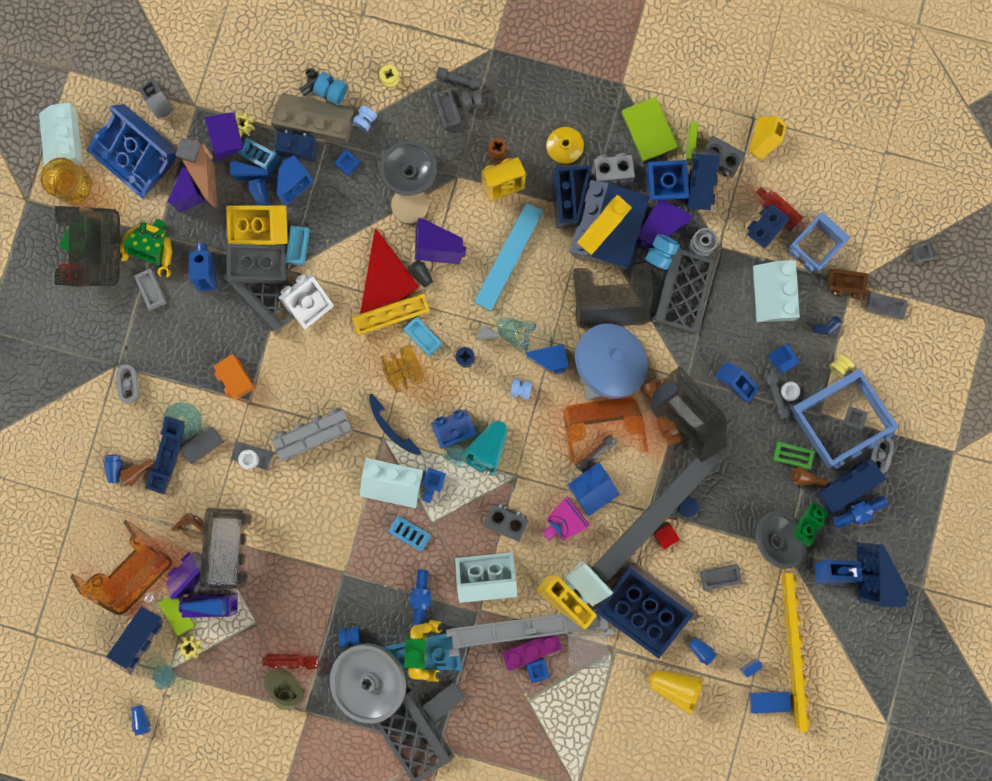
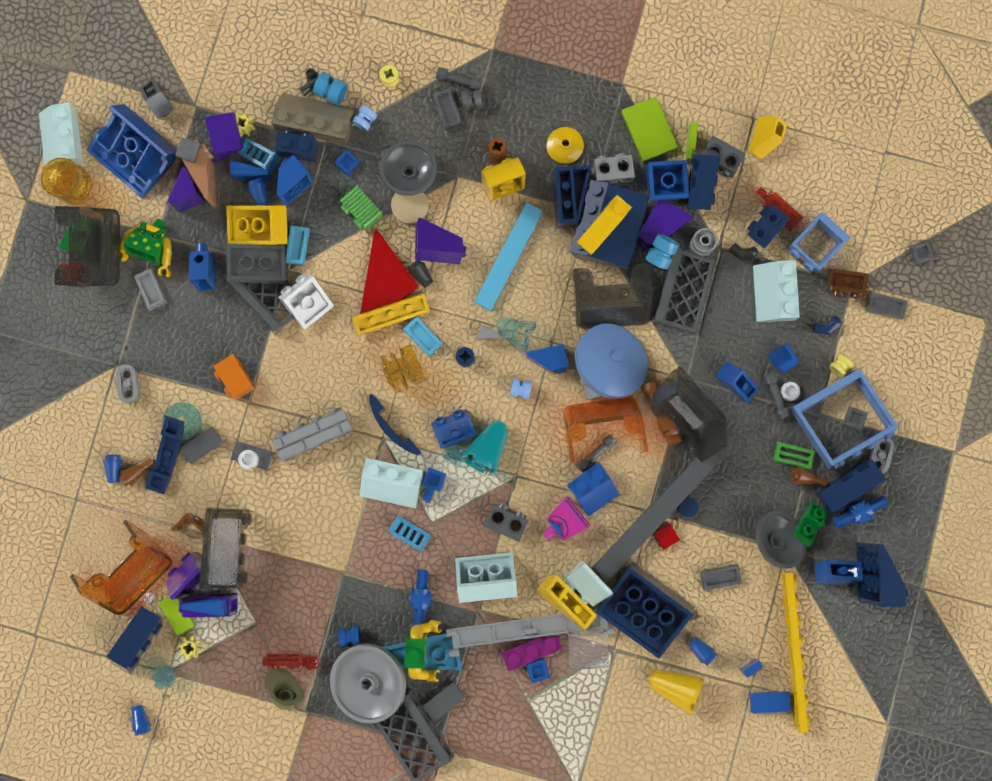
none -> bright green brick [340,185,383,231]
none -> pearl dark grey arm [729,242,758,261]

